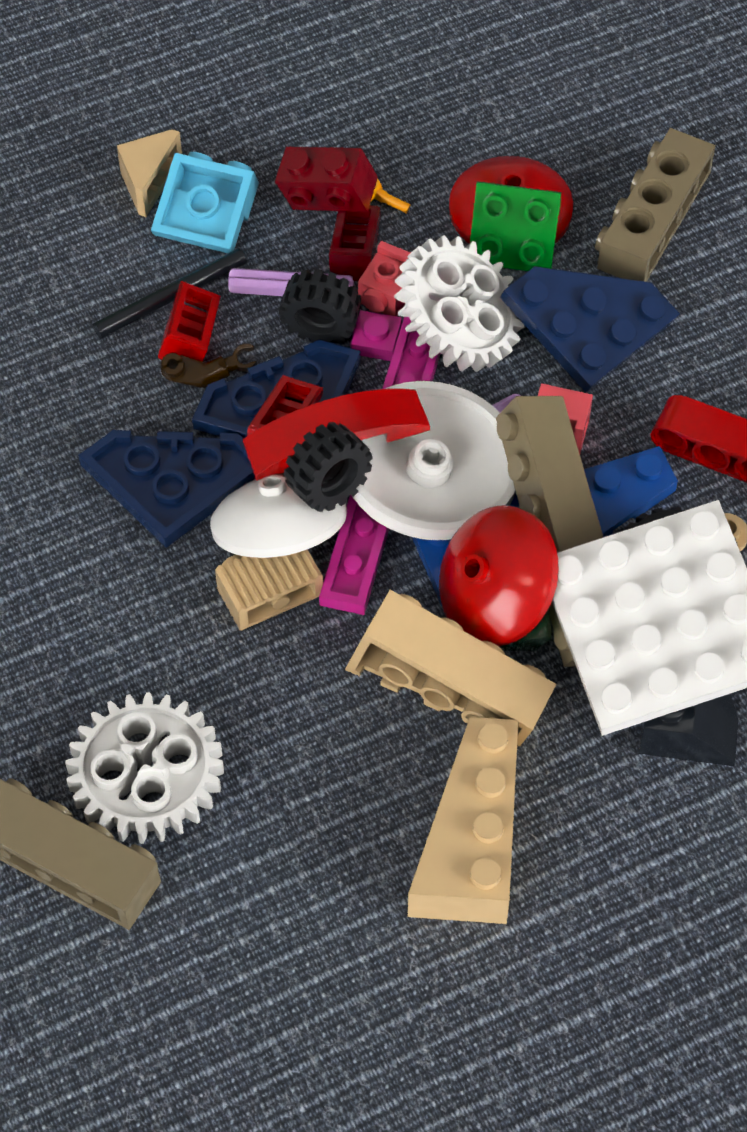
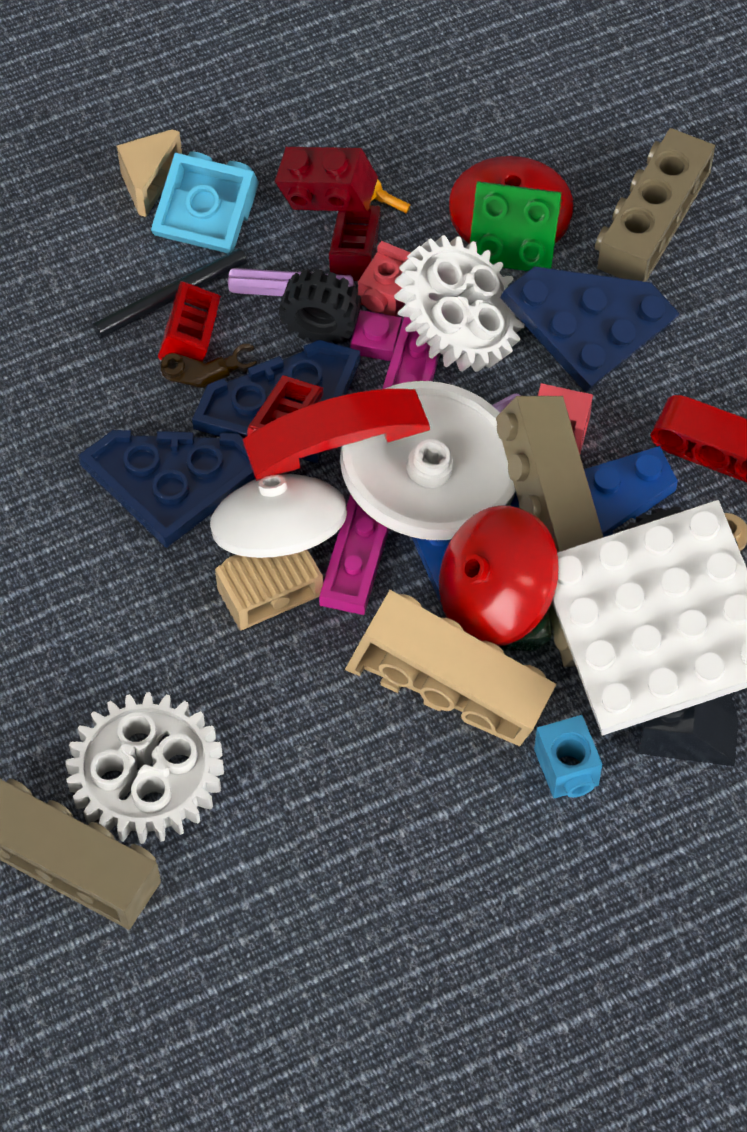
black tyre [284,422,373,512] -> none
tan wedge [408,717,518,924] -> none
none -> dark azure brick [534,715,603,799]

